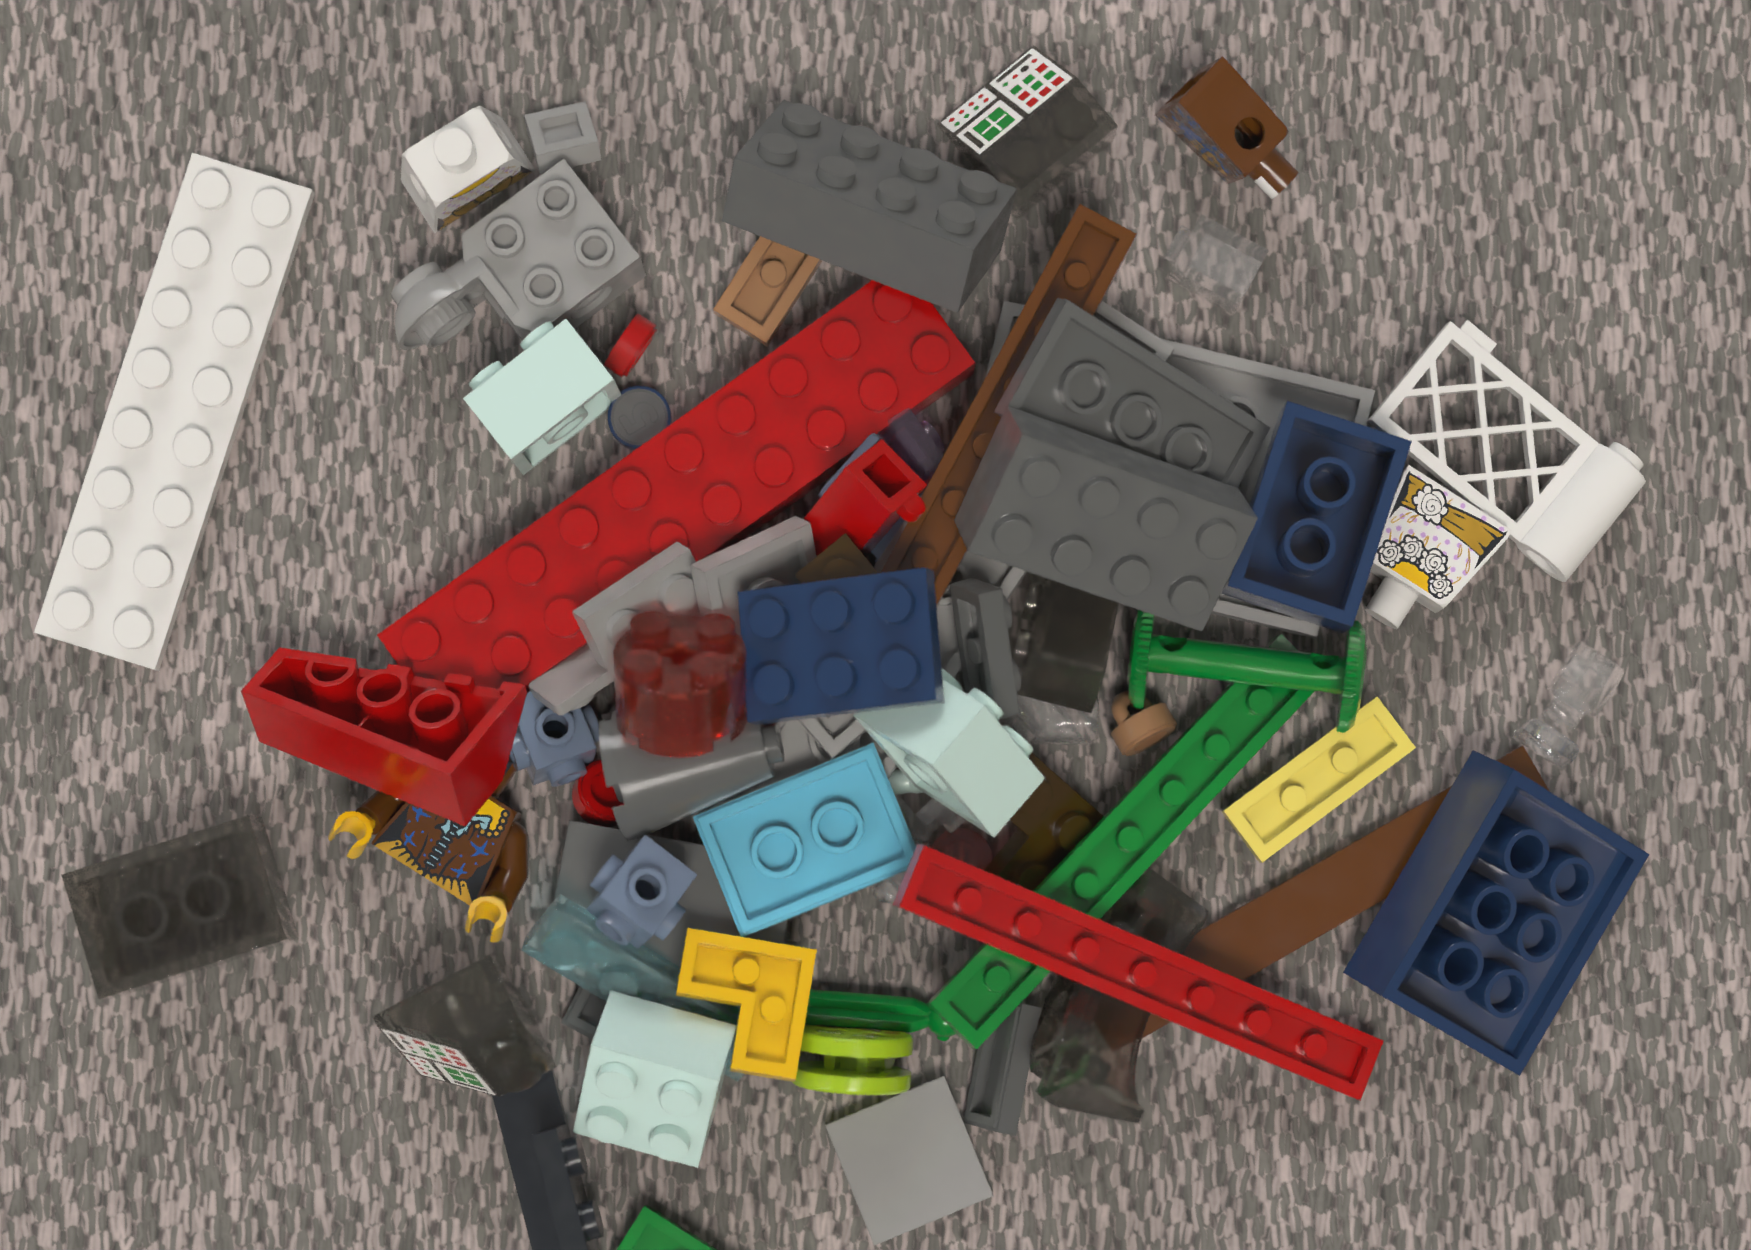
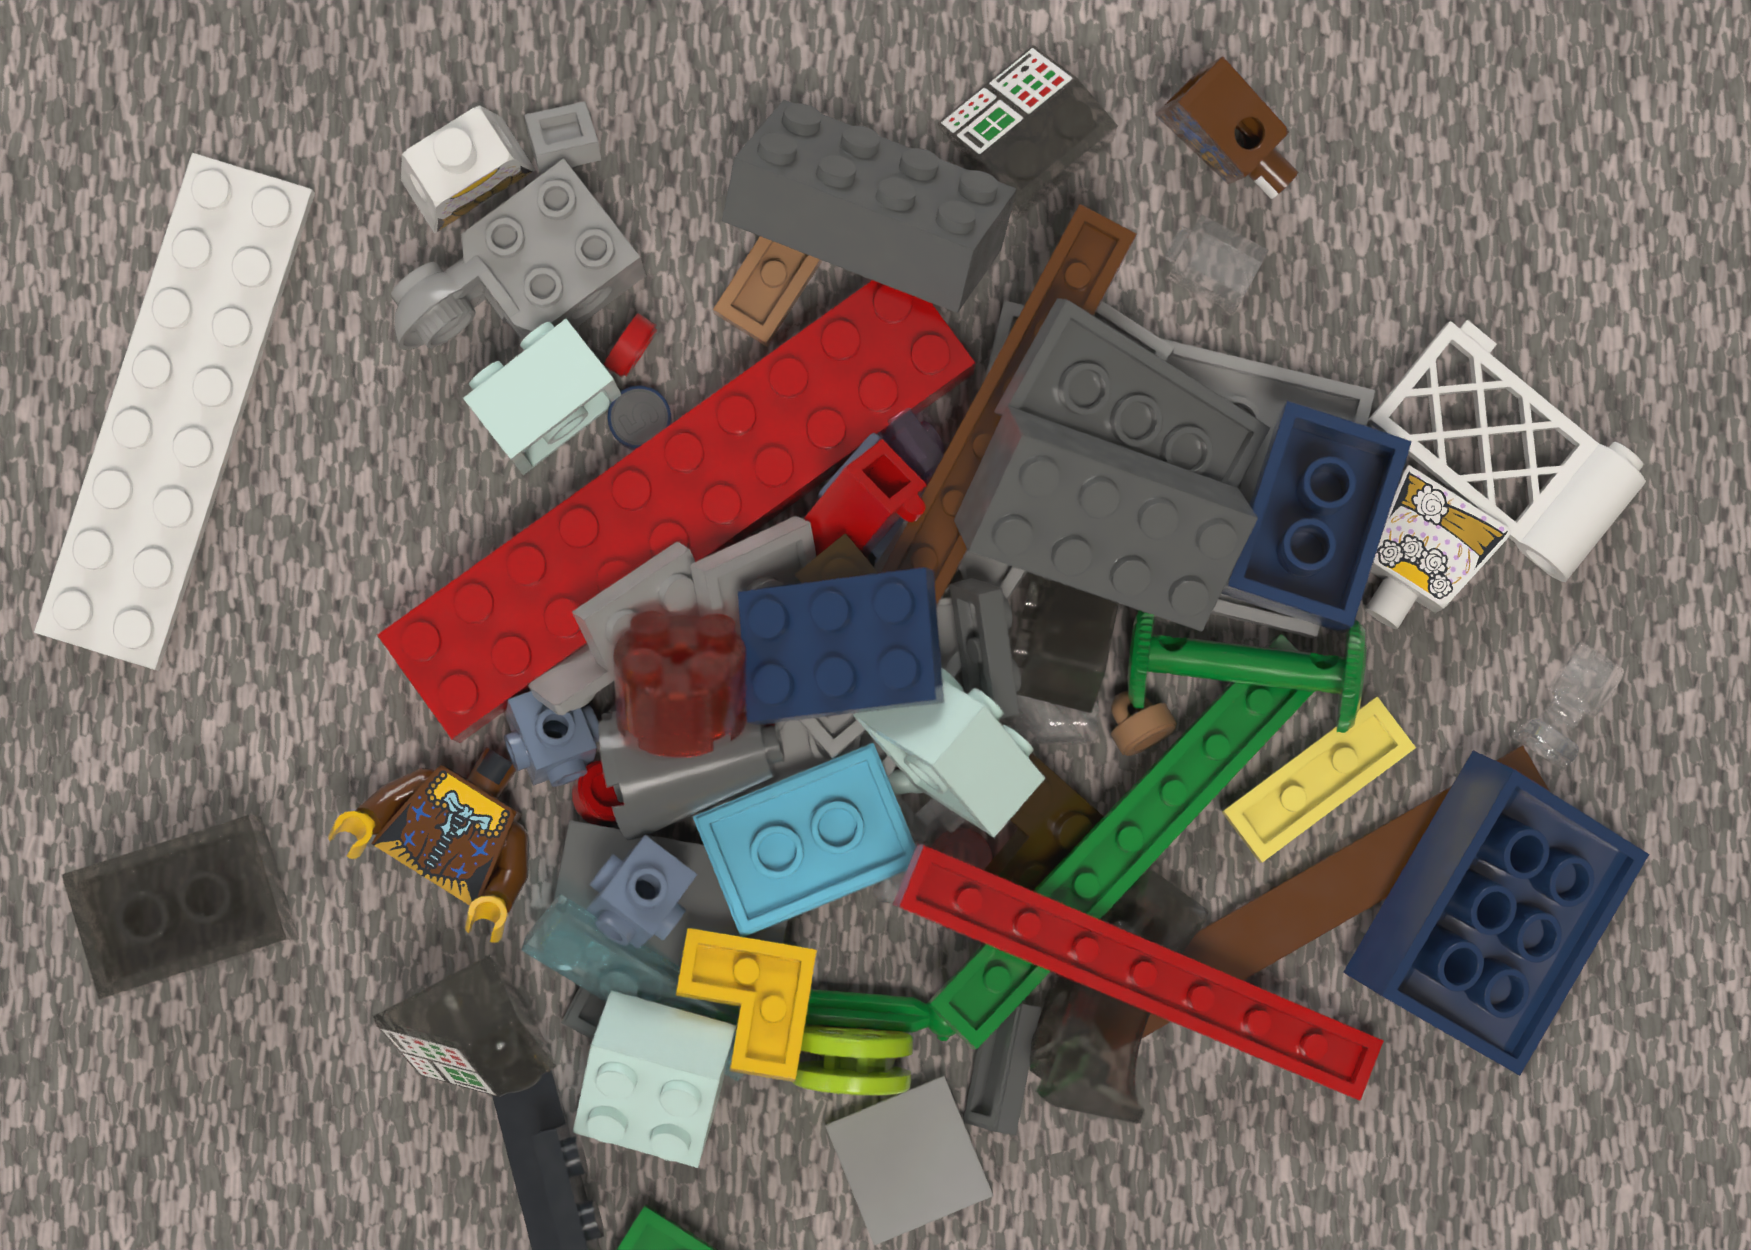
red wedge [241,647,527,826] -> none

